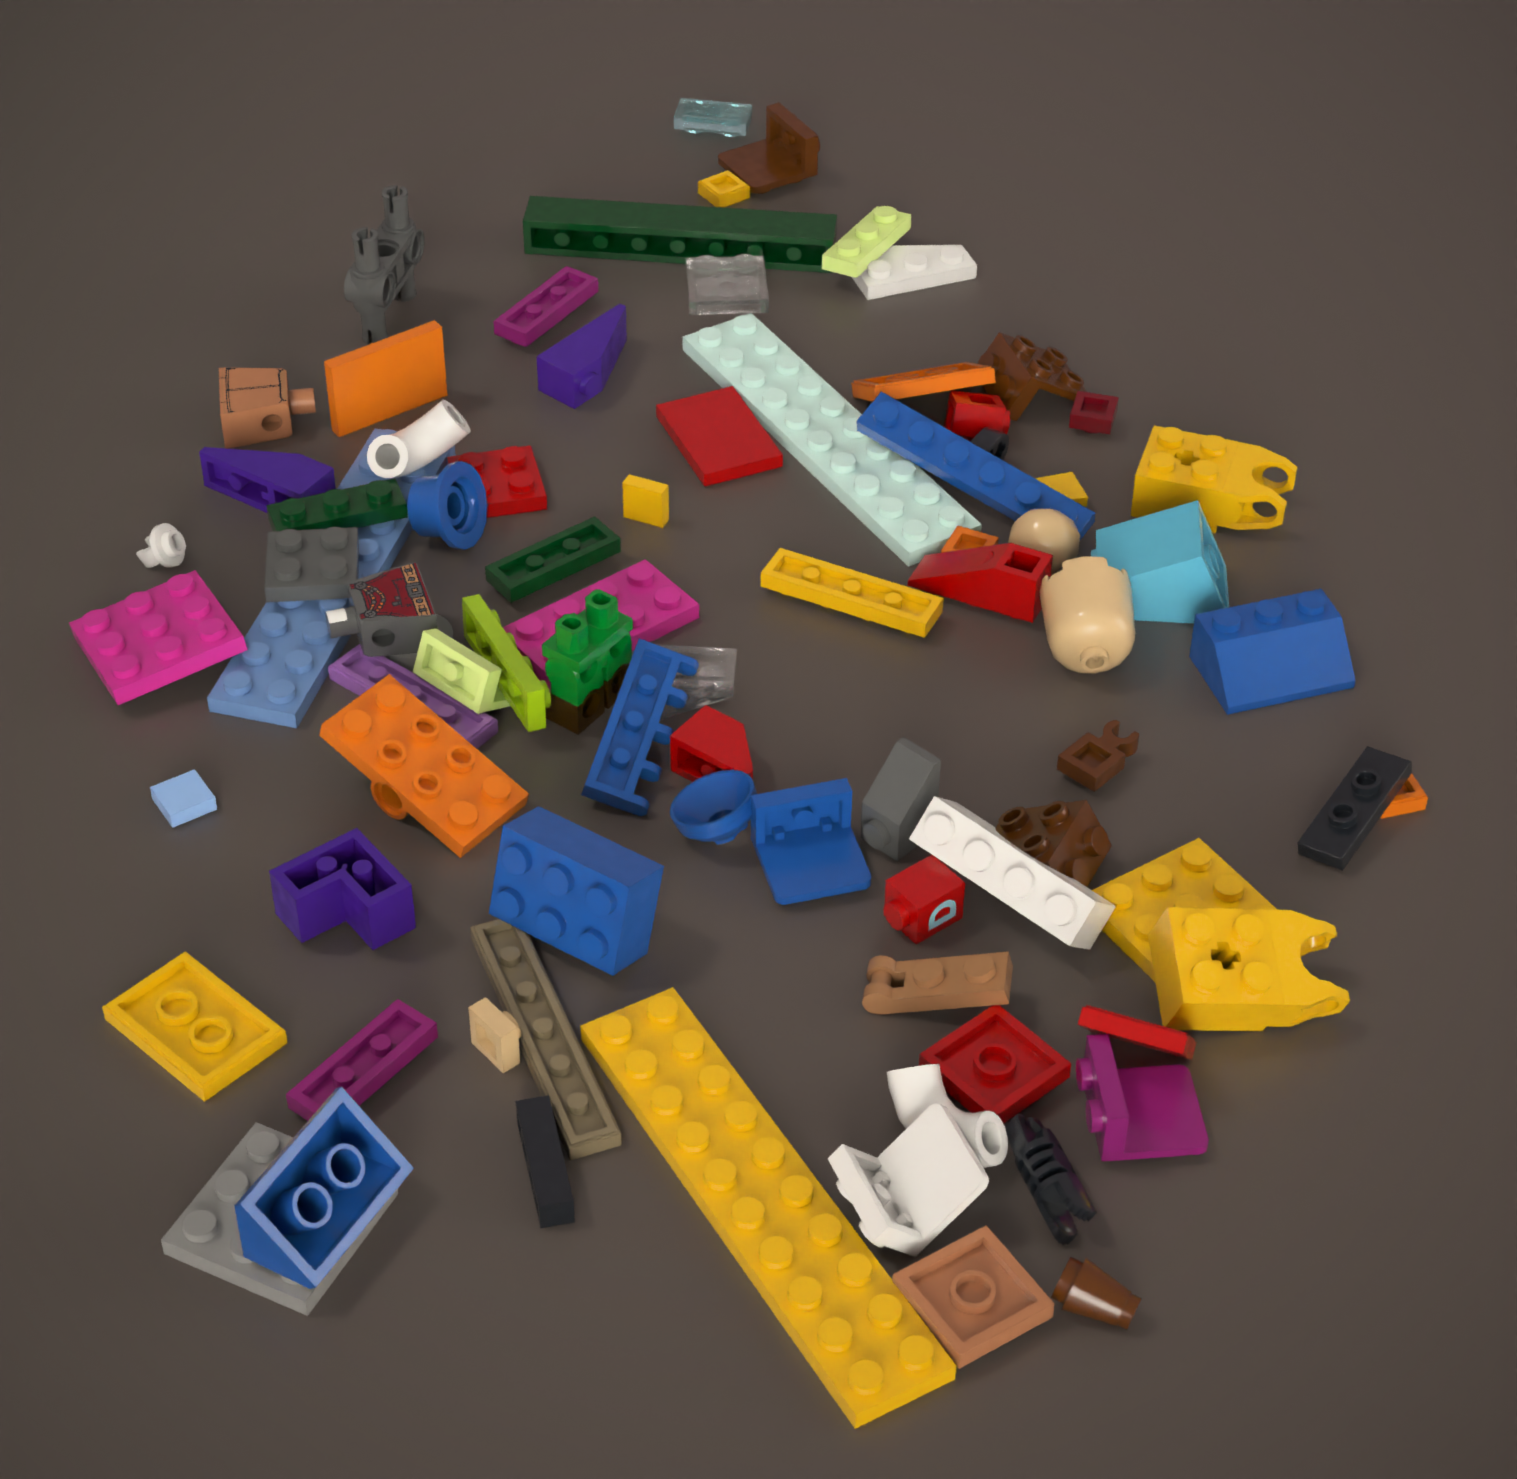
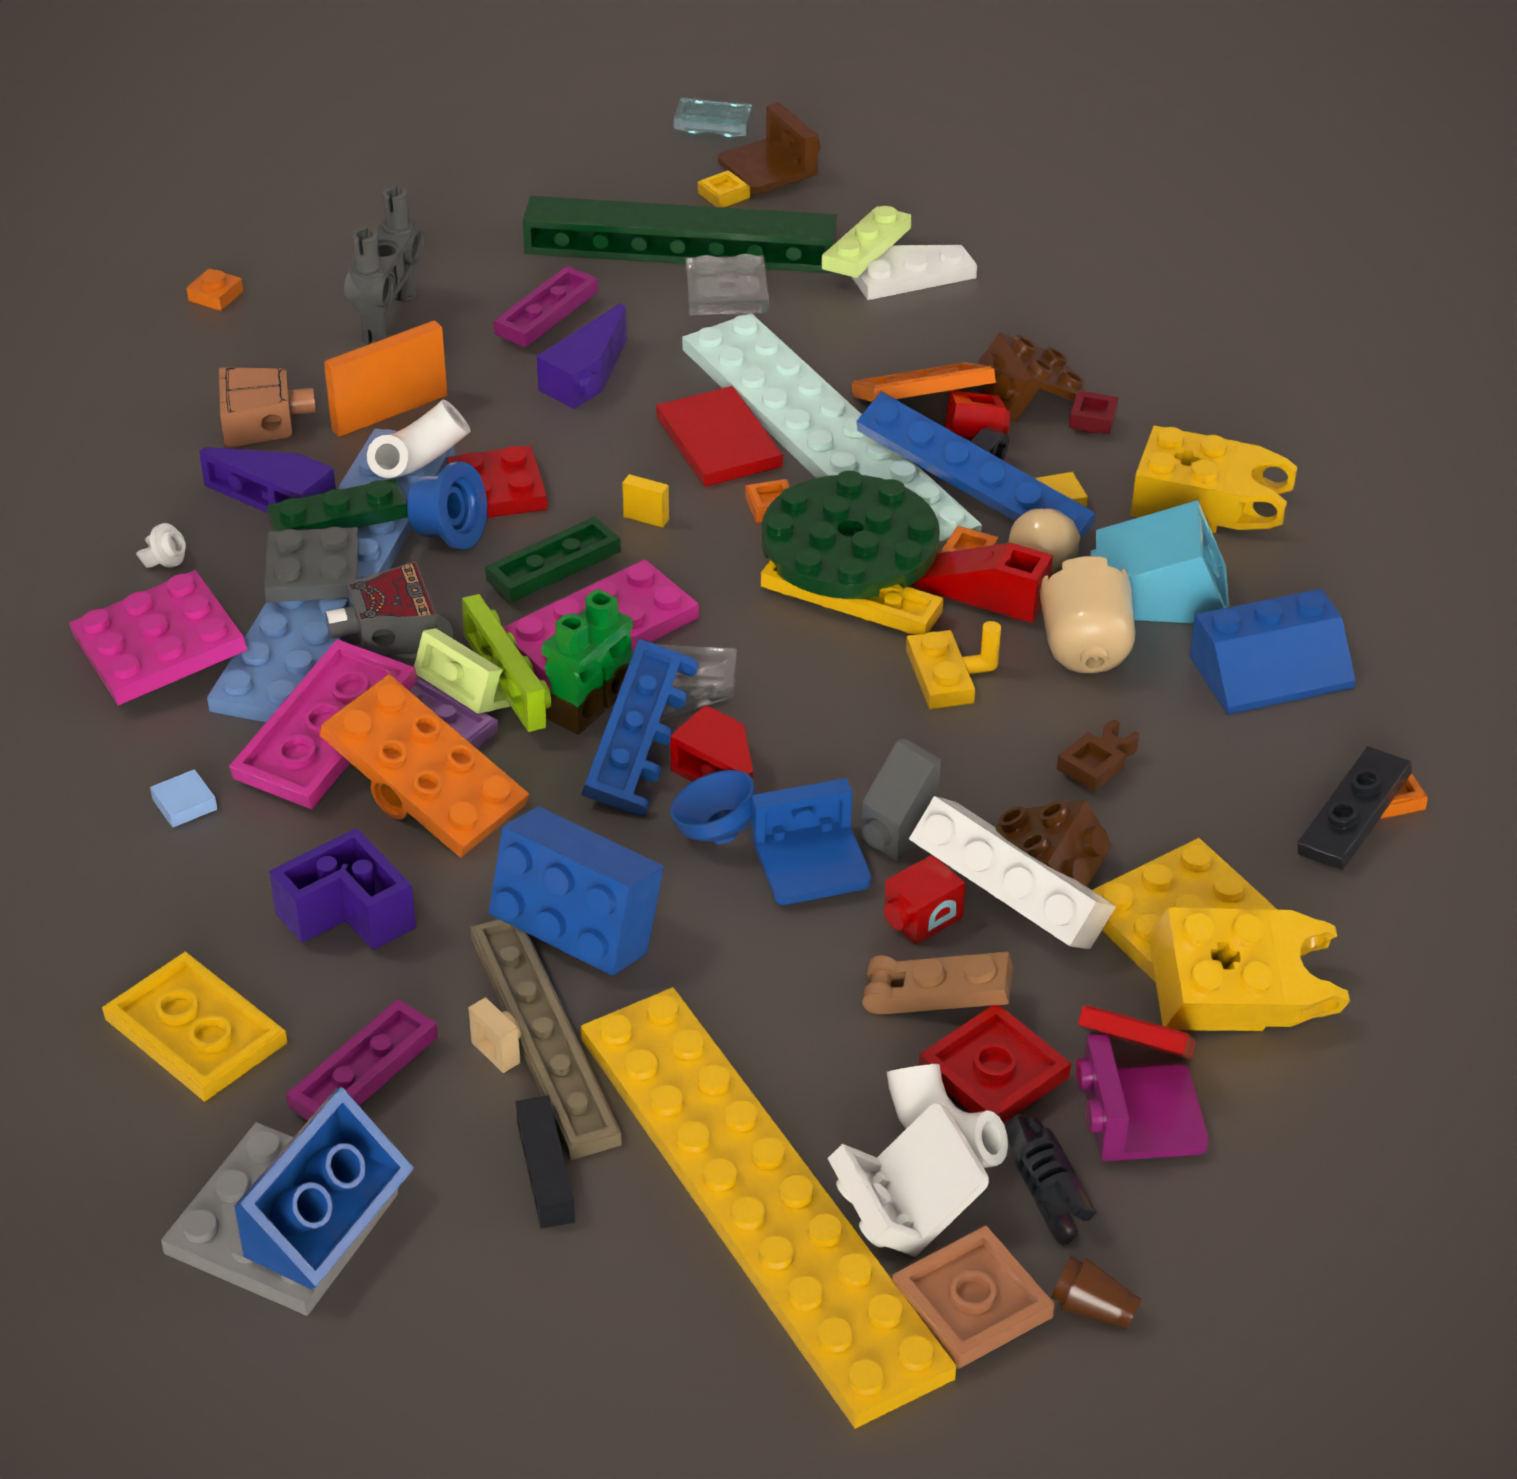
none -> orange plate [186,268,244,311]
none -> dark pink plate [229,639,418,810]
none -> orange tile [745,479,790,523]
none -> dark green plate [761,470,940,599]
none -> yellow plate [906,621,1001,709]

